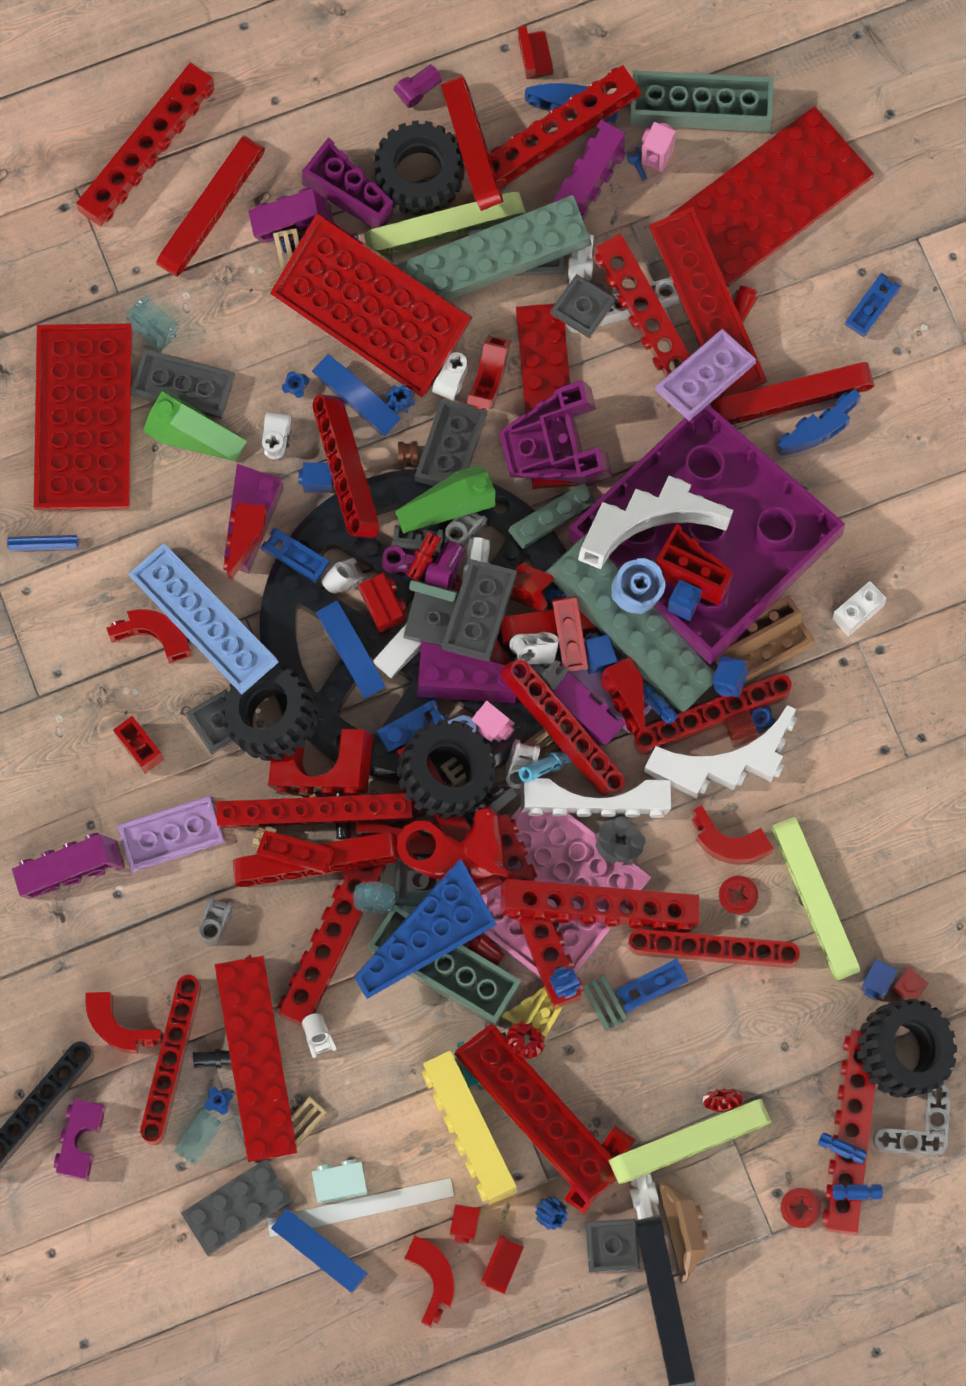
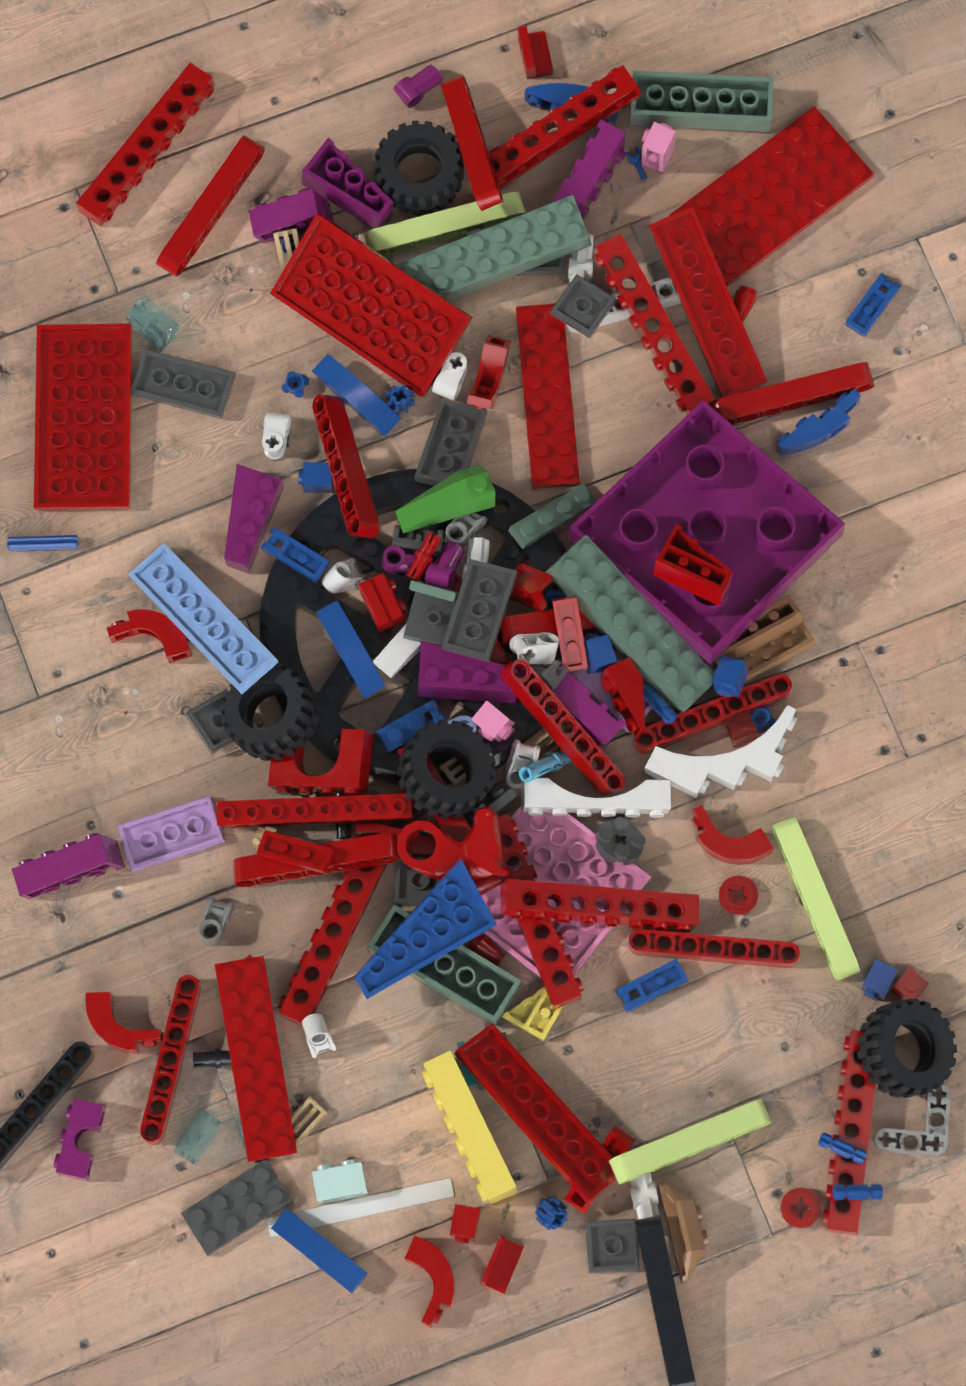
red brick [113,716,164,774] -> none
bright green wedge [143,391,248,461] -> none
blue plate [205,1087,233,1115] -> none
red slope [223,502,267,579] -> none
clear light blue gear [353,882,395,914] -> none
copper wheel [398,441,418,465] -> none
magenta wedge [499,380,613,483] -> none
red gear [507,1021,546,1058] -> none
blue gear [549,966,581,999] -> none
white arch [578,476,733,569] -> none
sand green tile [583,975,627,1031] -> none
light blue brick [611,558,665,614] -> none
lavender tile [655,329,756,421] -> none
blue brick [668,580,702,621] -> none
red gear [703,1088,743,1112] -> none
white brick [832,581,887,637] -> none

